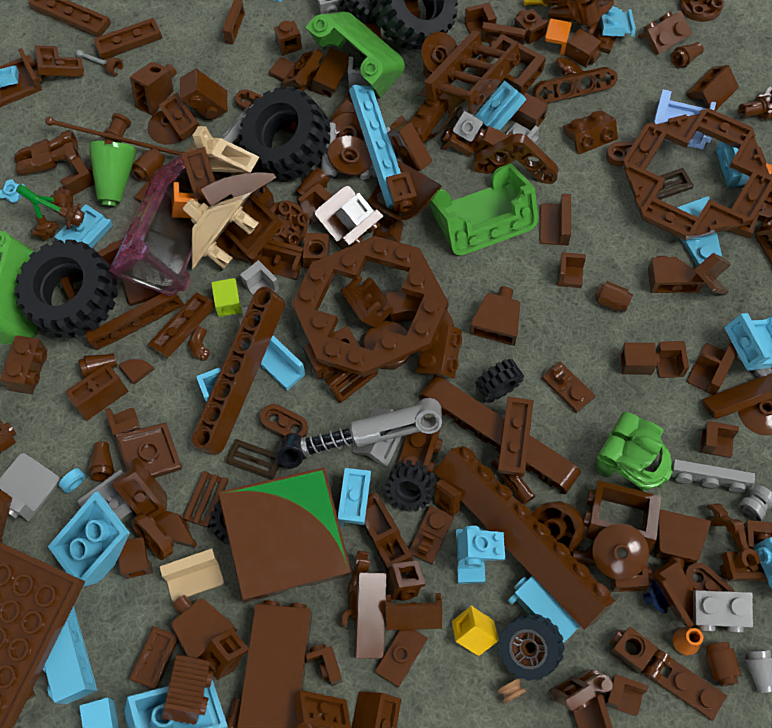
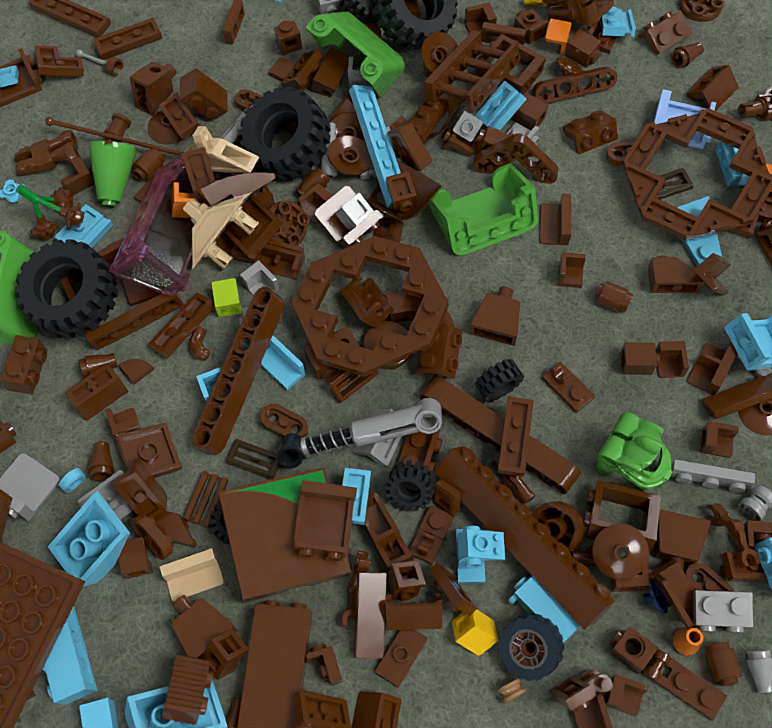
reddish brown plate [129,626,179,690] -> none
reddish brown brick [303,233,330,269] -> none
none -> reddish brown panel [292,480,357,561]
none -> reddish brown plate [429,563,477,616]

